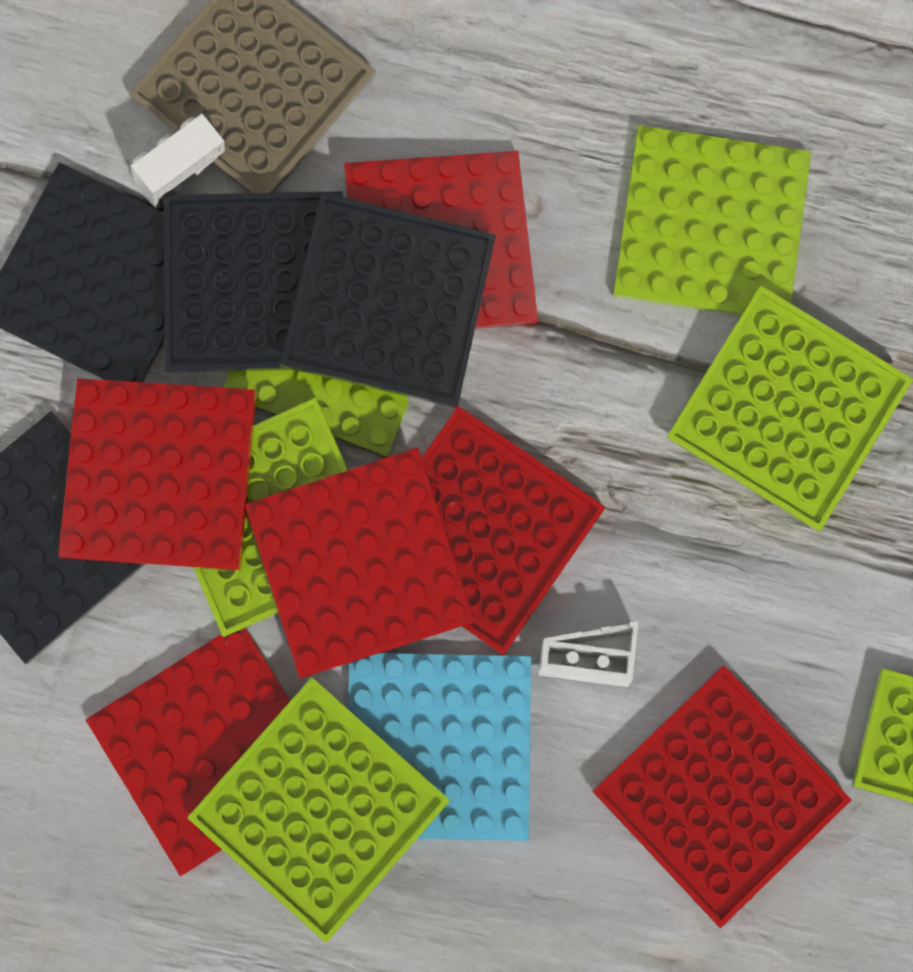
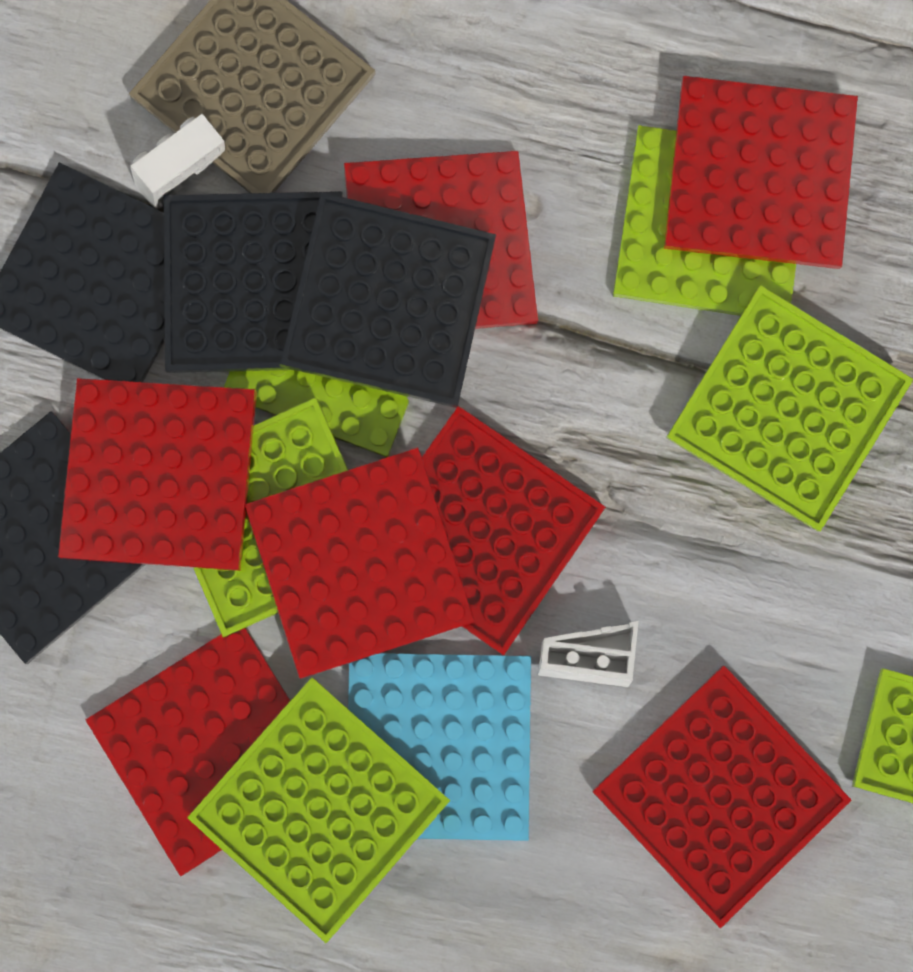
none -> red plate [664,76,858,269]

